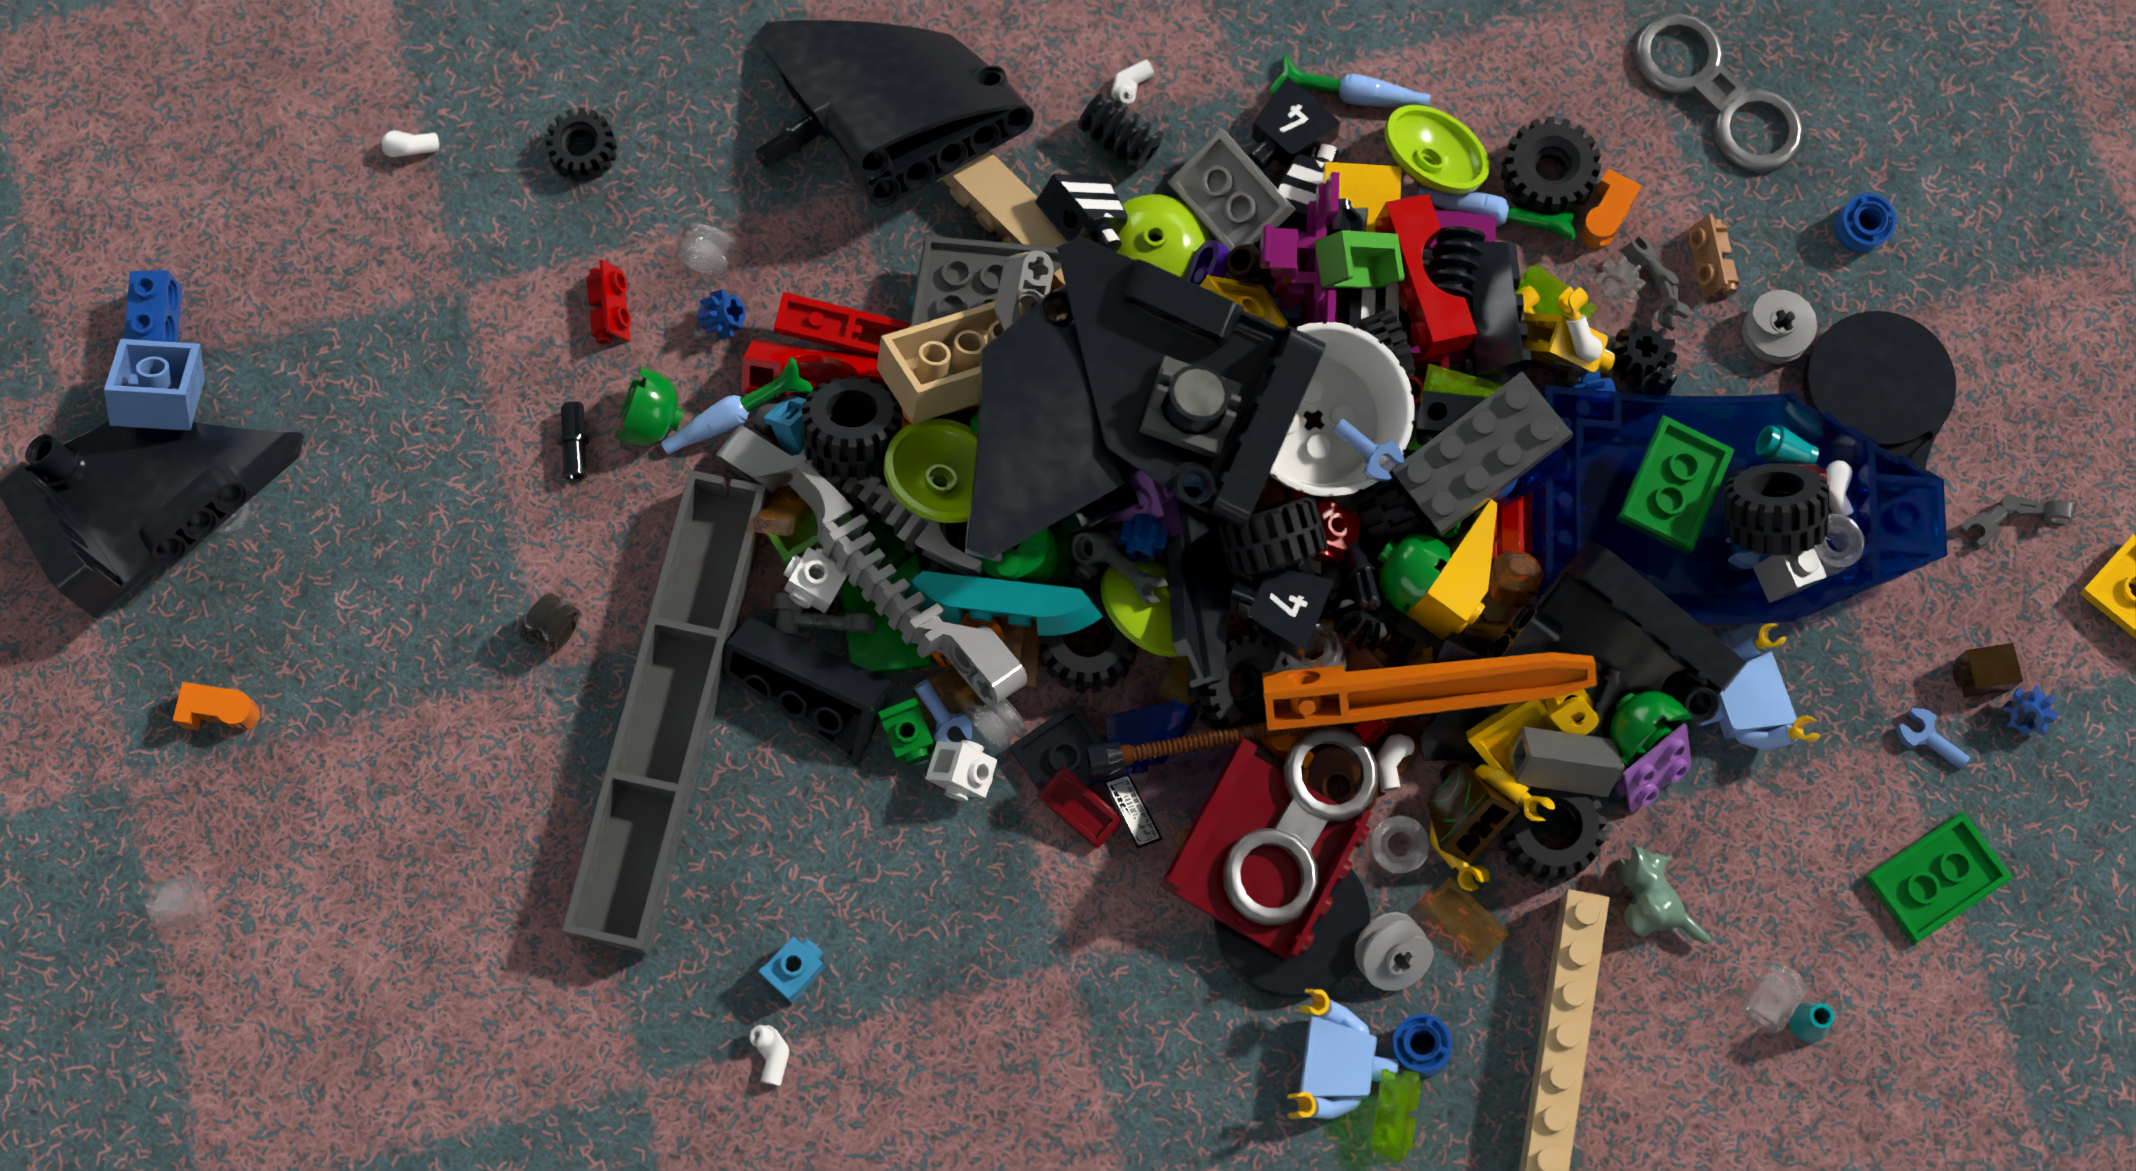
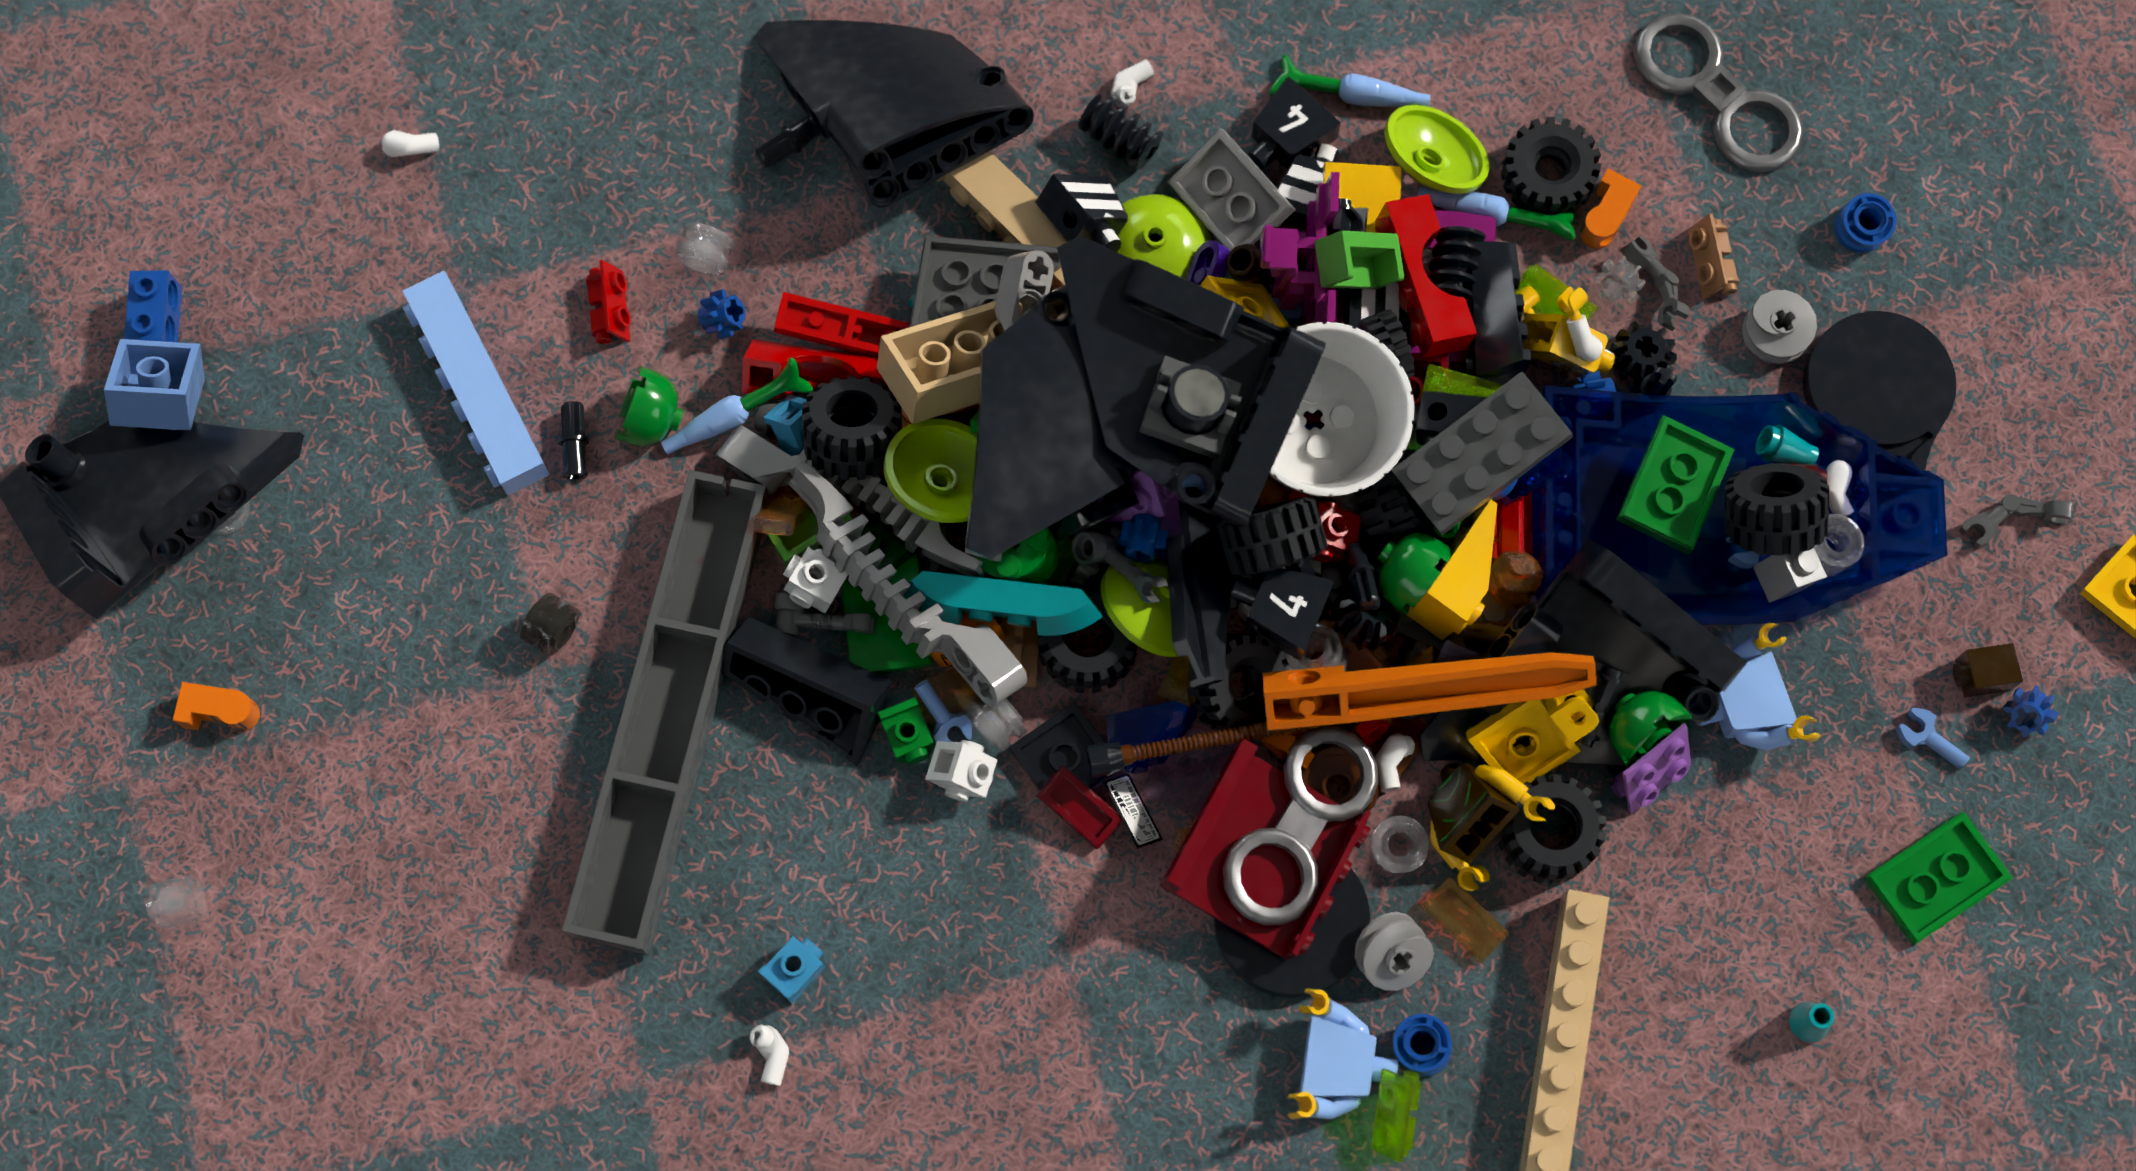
black tyre [545,108,617,182] -> none
medium blue bar [1332,418,1404,482] -> none
dark grey brick [1509,726,1624,797] -> none
sand green animal [1616,846,1711,944] -> none
clear brick [1738,964,1809,1034] -> none
none -> light blue brick [402,270,550,496]

